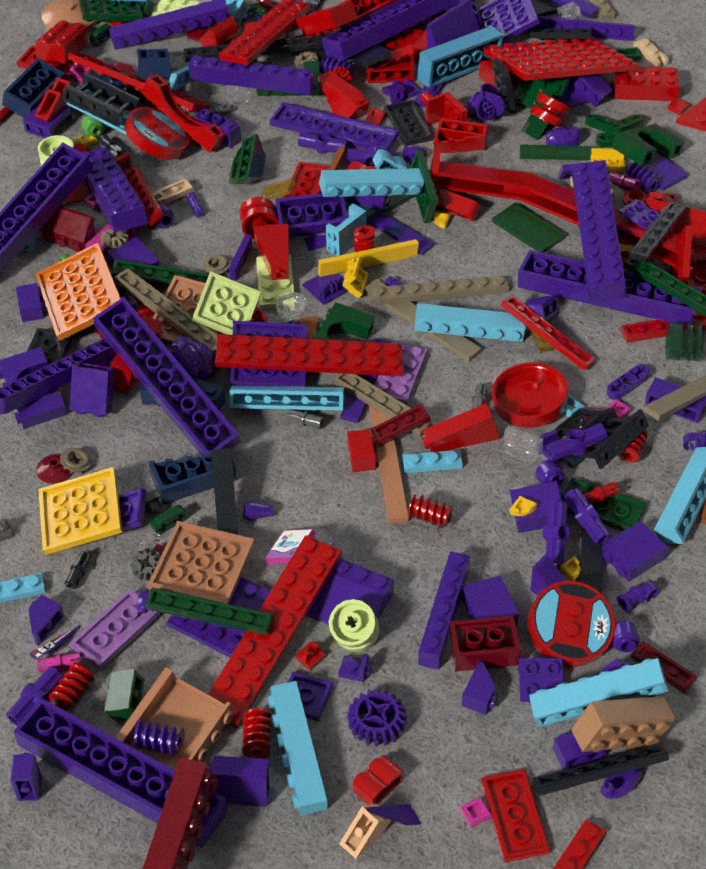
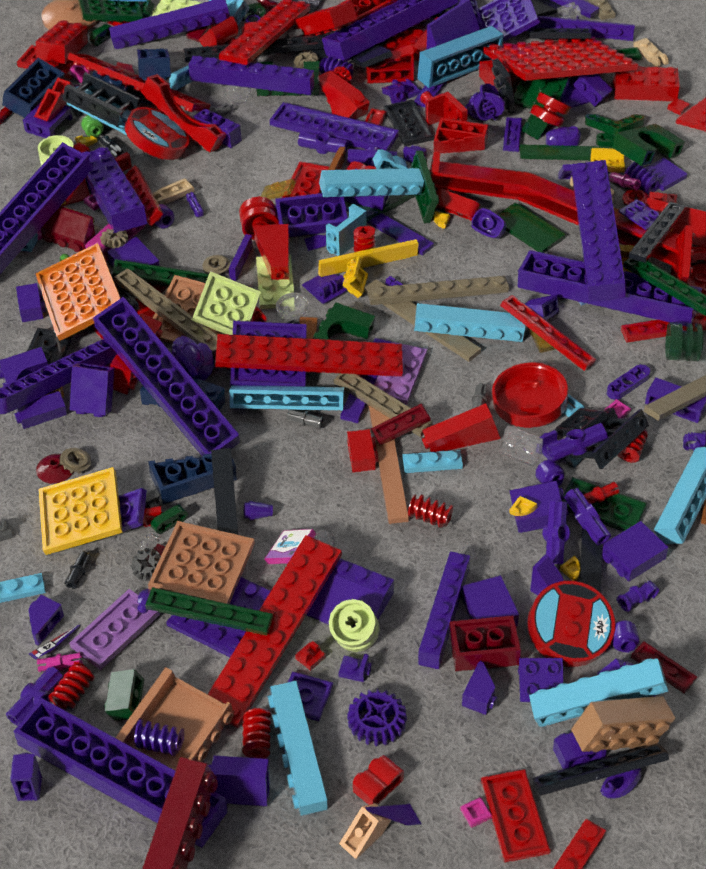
dark green wedge [229,133,266,184] -> none
none -> red tile [143,506,162,527]
none -> dark purple piece [471,208,507,239]
none -> dark purple tile [503,117,522,152]

